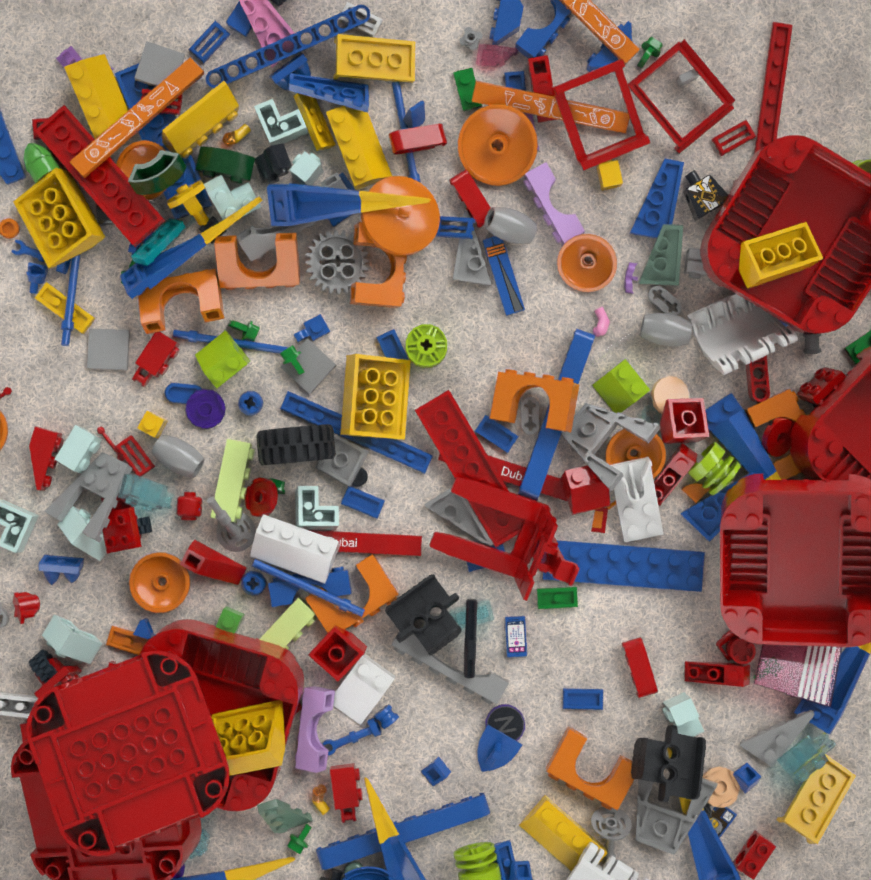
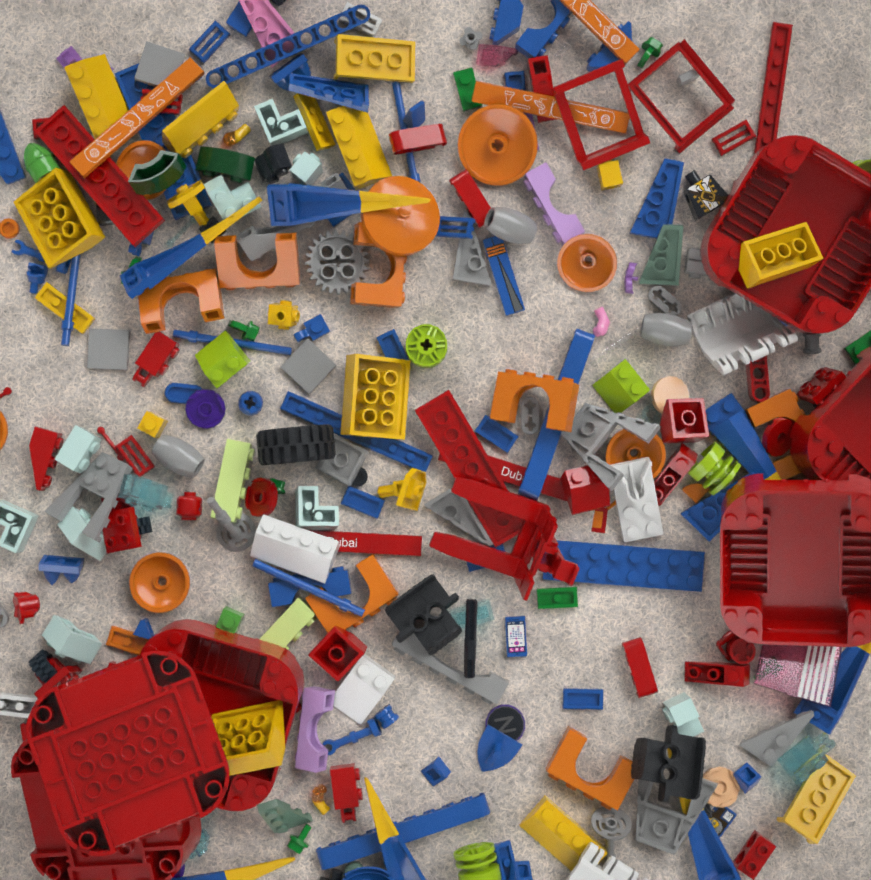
teal plate [131,218,186,266] -> none
red slope [179,539,247,585] -> none
blue piece [241,571,266,596] -> none
green piece [280,345,305,375] -> none
none -> yellow brick [268,300,300,330]
none -> yellow piece [377,468,427,511]

